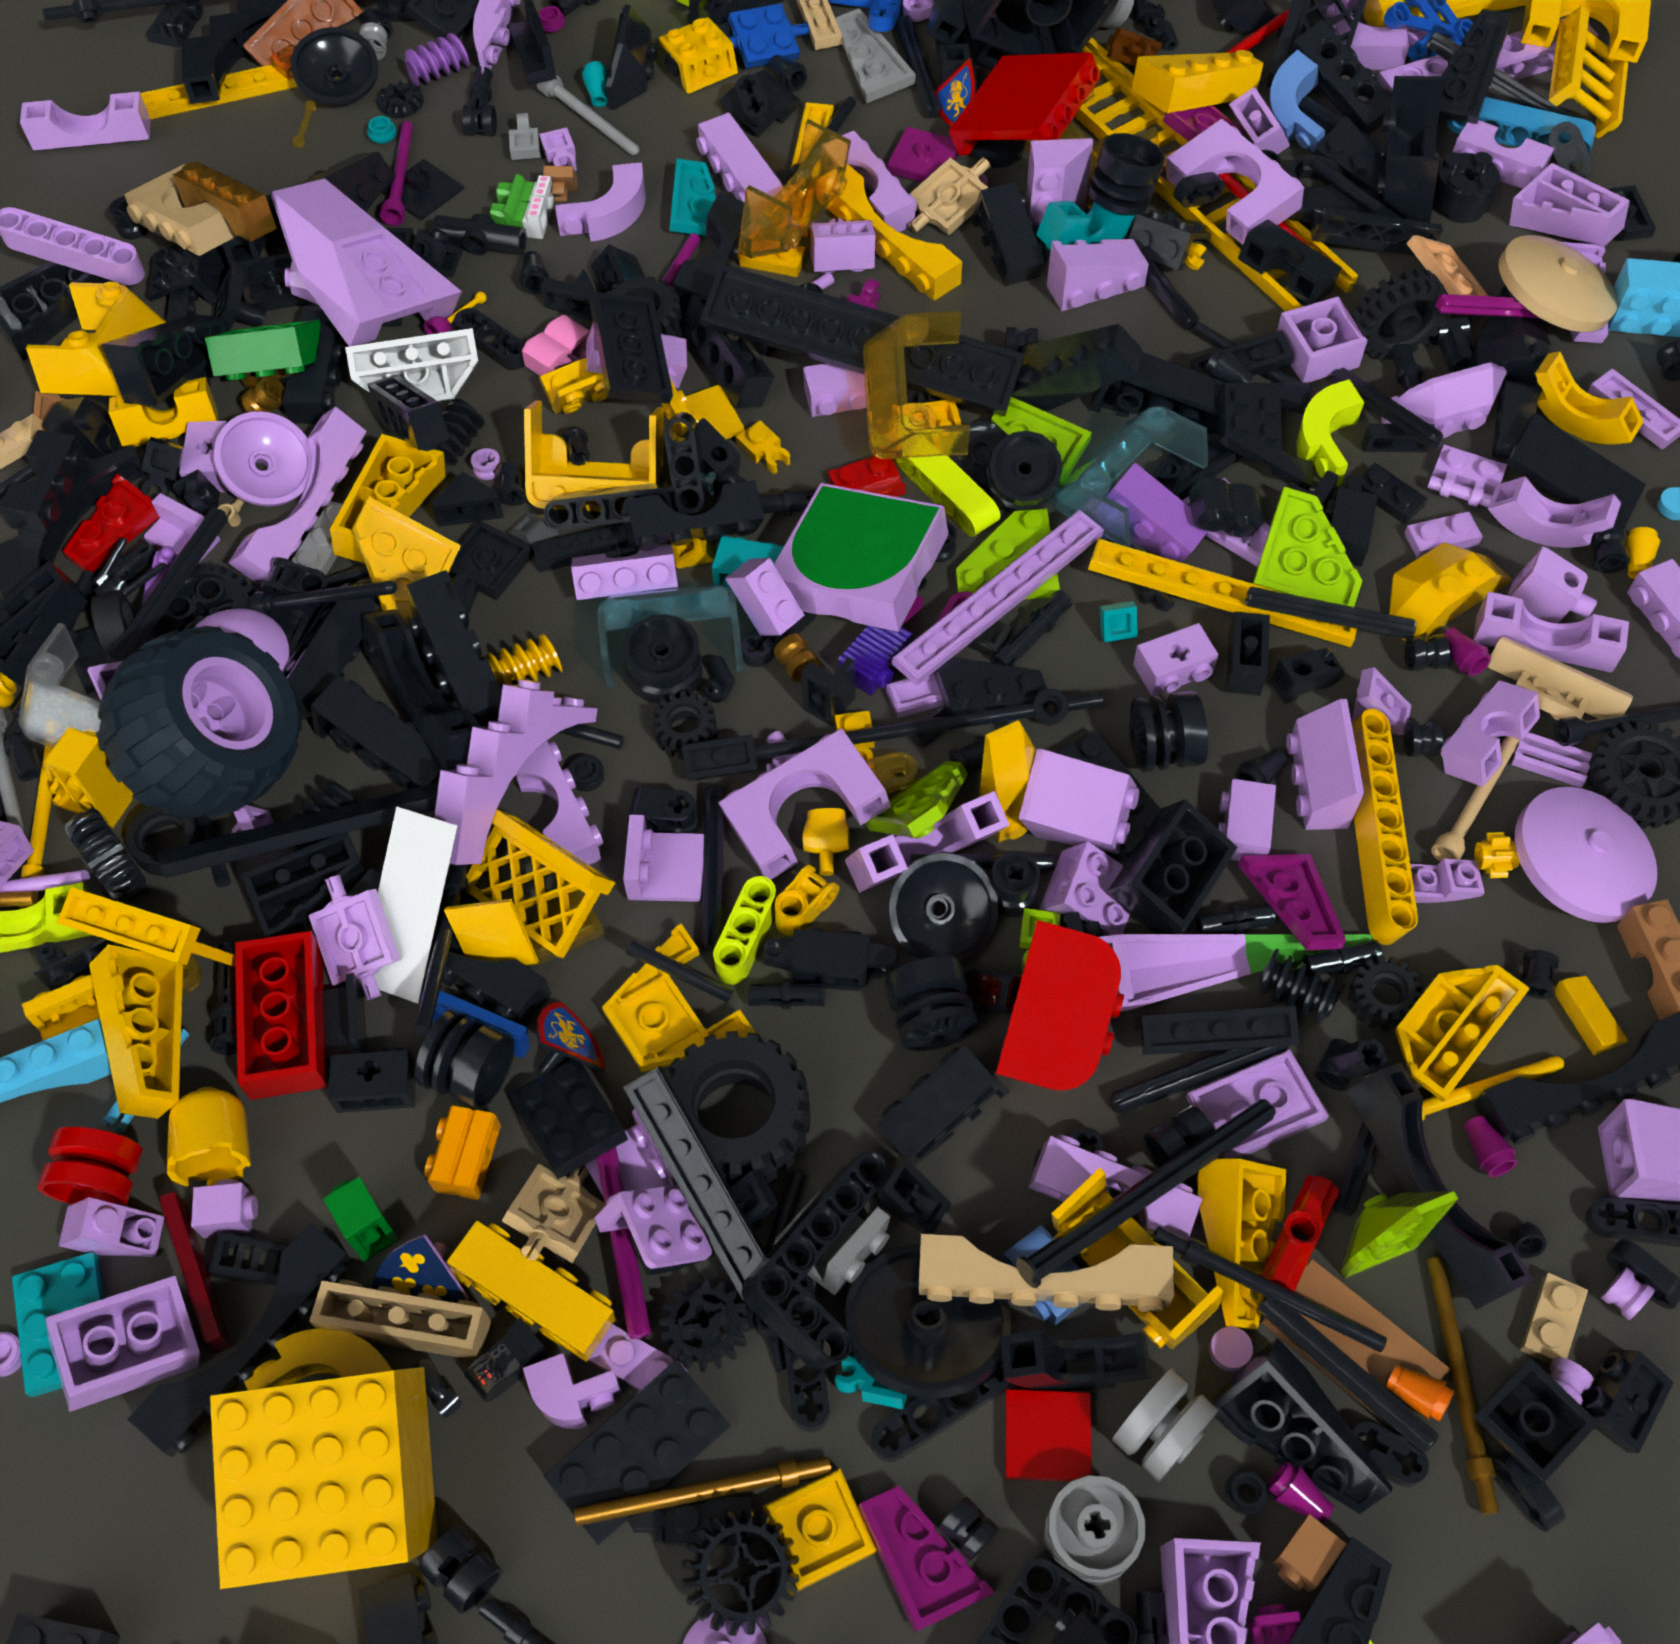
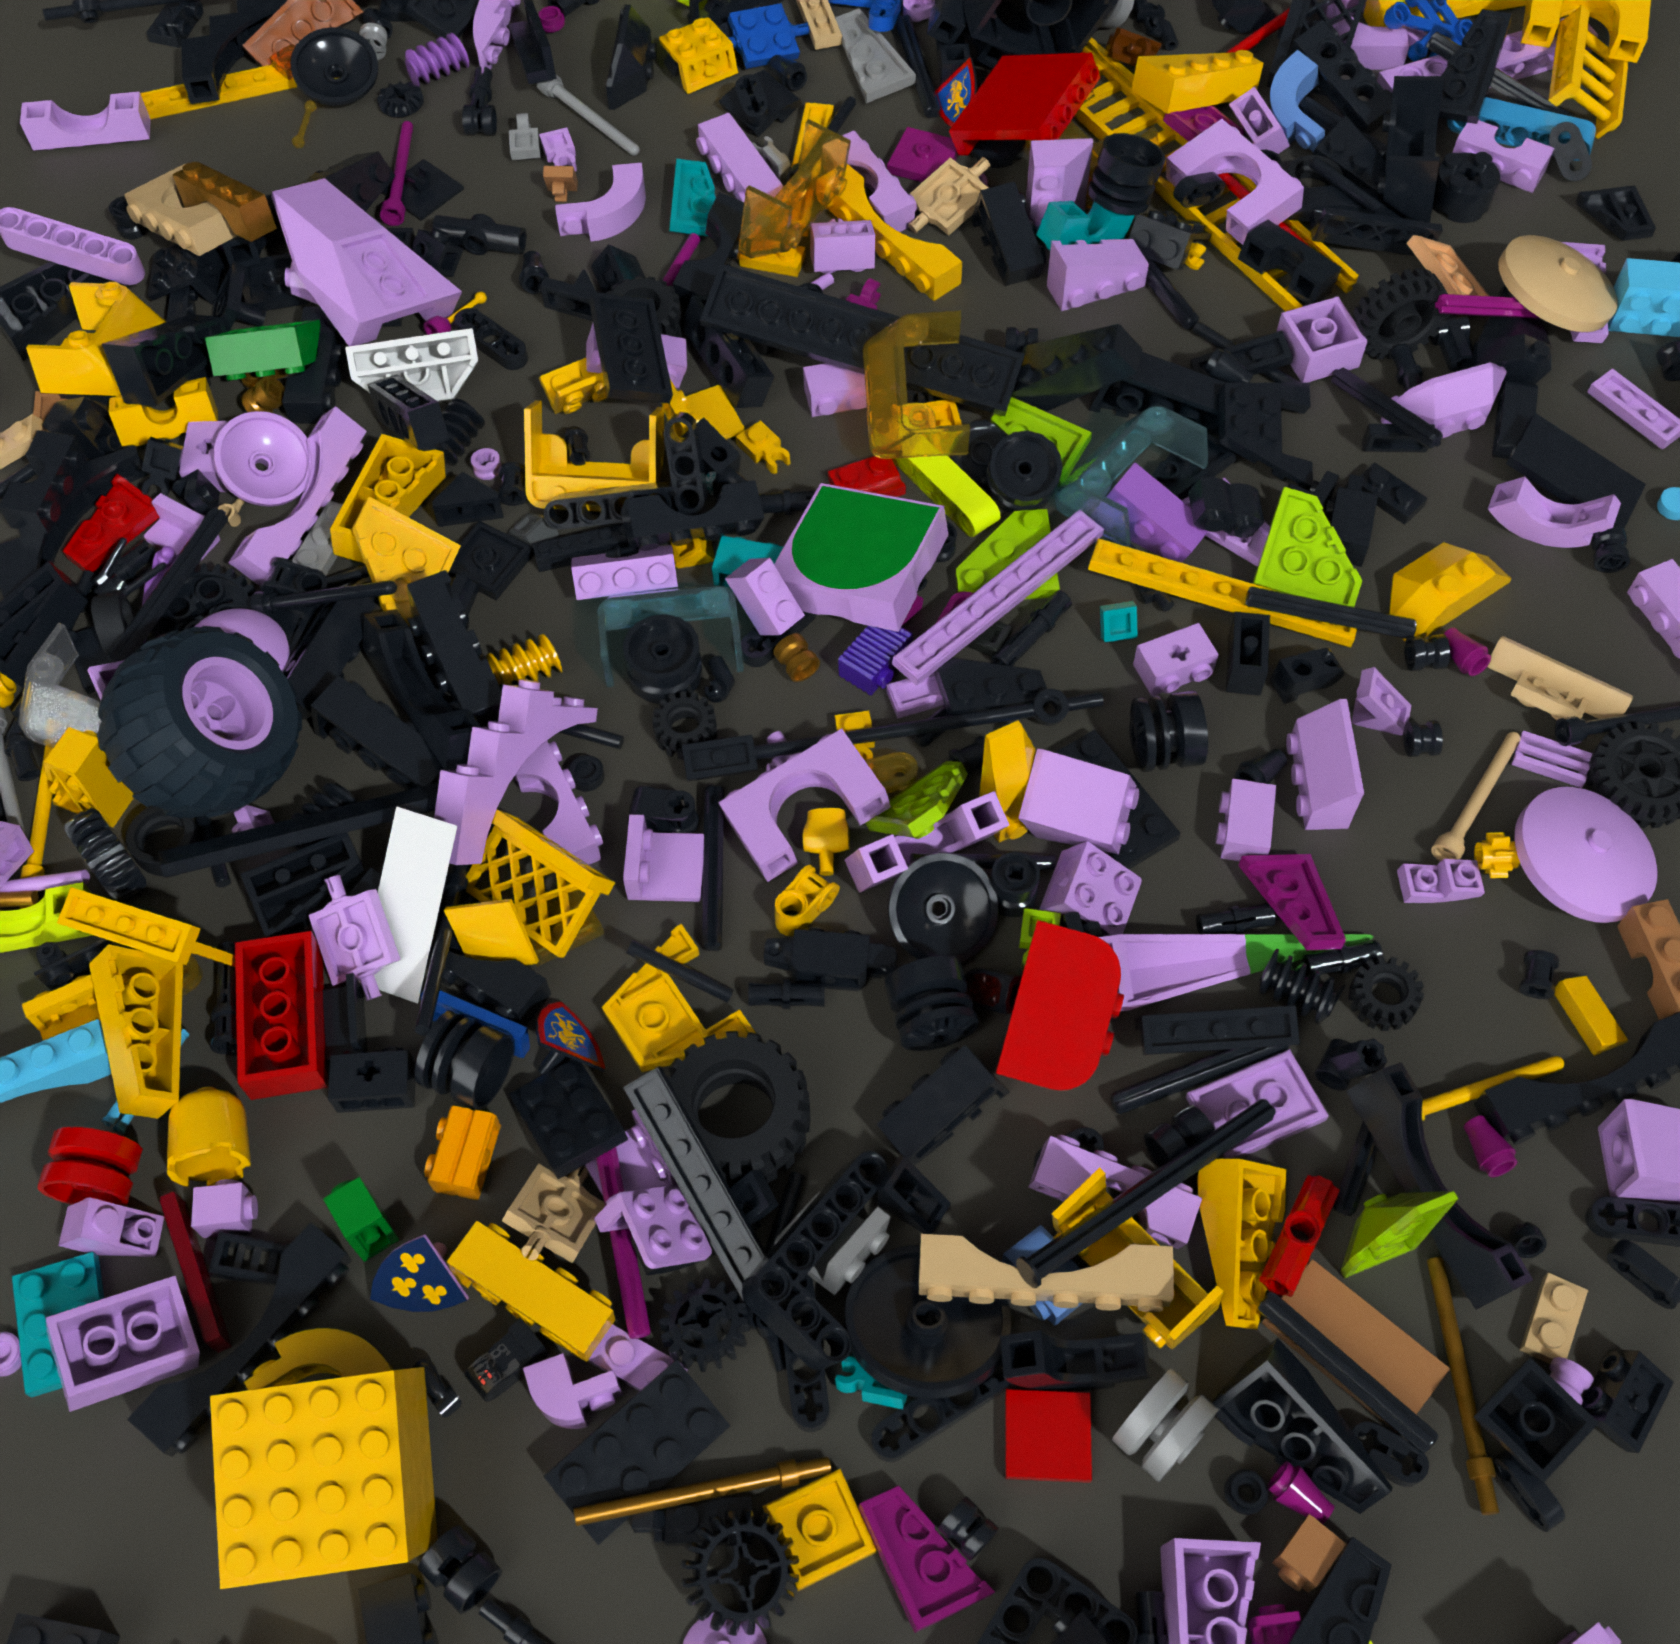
tan brick [310,1280,491,1360] -> none
teal plate [367,116,397,144] -> none
hips [490,174,555,239] -> none
bright pink brick [522,315,590,376] -> none
teal cone [582,61,609,107] -> none
neon yellow beam [713,876,777,985] -> none
black panel [801,657,855,726] -> none
light grey wheel [1044,1475,1145,1586] -> none
black brick [1108,799,1238,934] -> none
black bar [1152,1226,1387,1353] -> none
lavender tile [1209,1326,1253,1372] -> none
neon yellow arch [1296,379,1364,487] -> none
yellow beam [1352,708,1418,945] -> none
orange cone [1386,1365,1455,1422] -> none
yellow wedge [1395,965,1530,1102] -> none
lavender plate [1404,511,1483,559] -> none
lavender plate [1427,445,1507,507] -> none
lavender arch [1441,680,1540,787] -> none
lavender arch [1473,592,1629,673] -> none
lavender torso [1507,546,1597,623] -> none
lavender wedge [1509,163,1630,246] -> none
yellow arch [1535,352,1644,445] -> none
lavender wheel [1600,1267,1655,1321] -> none
yellow cone [1625,527,1661,579] -> none
none -> light grey plate [752,136,791,186]

